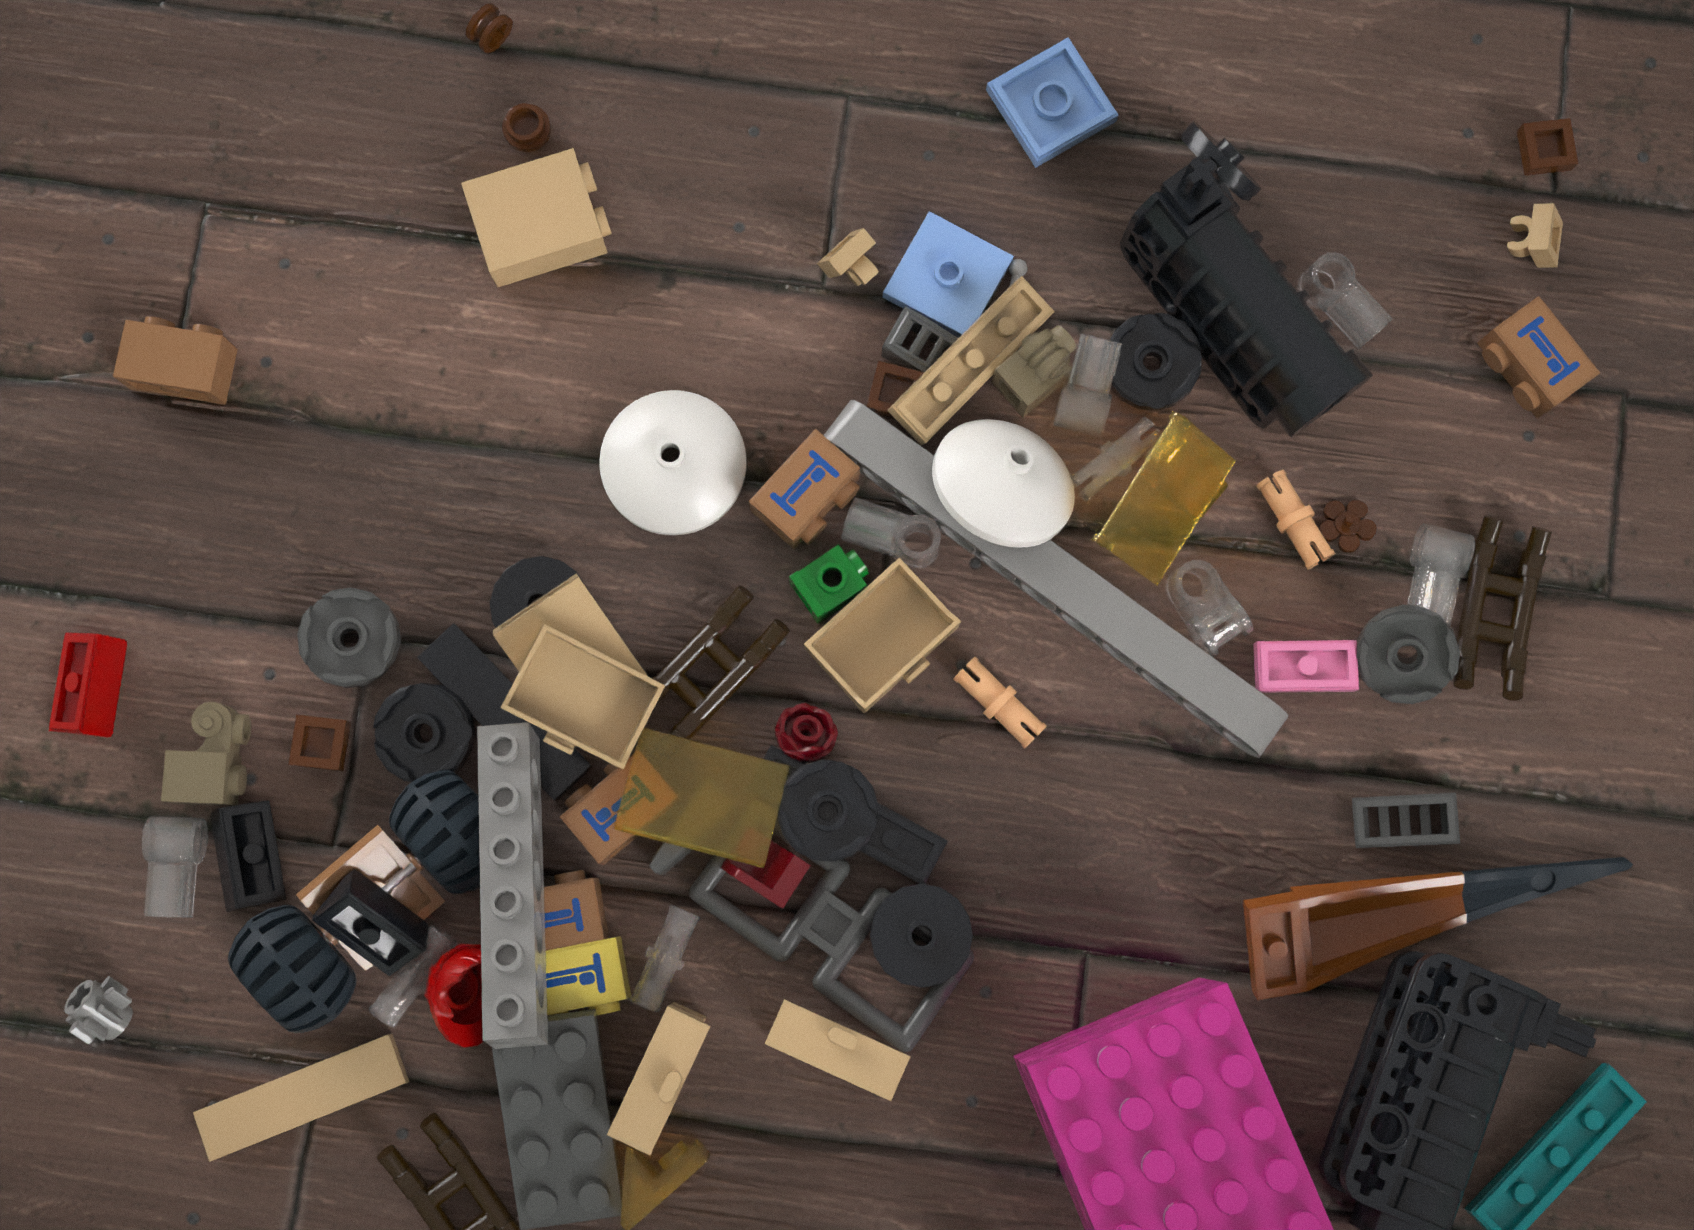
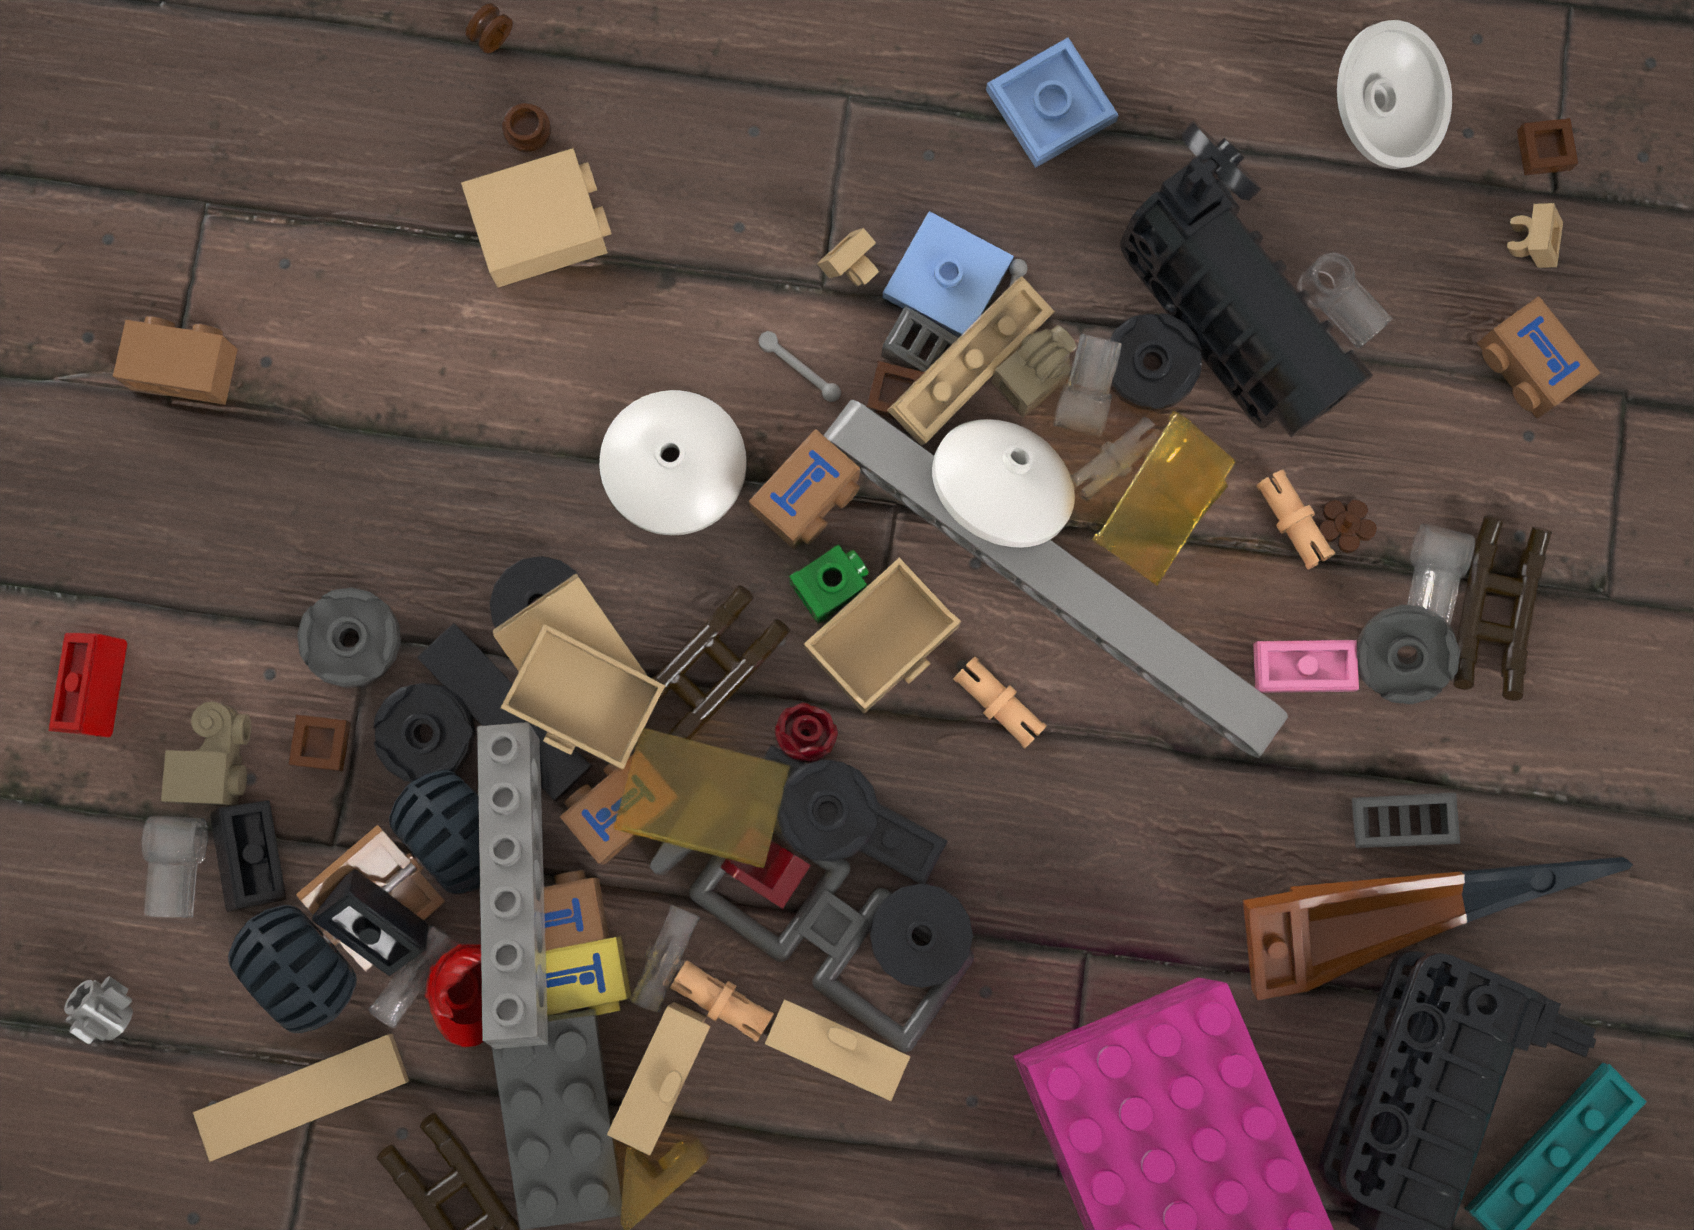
clear piece [841,497,941,568] -> none
clear piece [1166,560,1254,657] -> none
none -> light nougat pin [670,960,774,1042]
none -> light grey hinge [759,331,841,402]
none -> white dish [1337,20,1452,169]

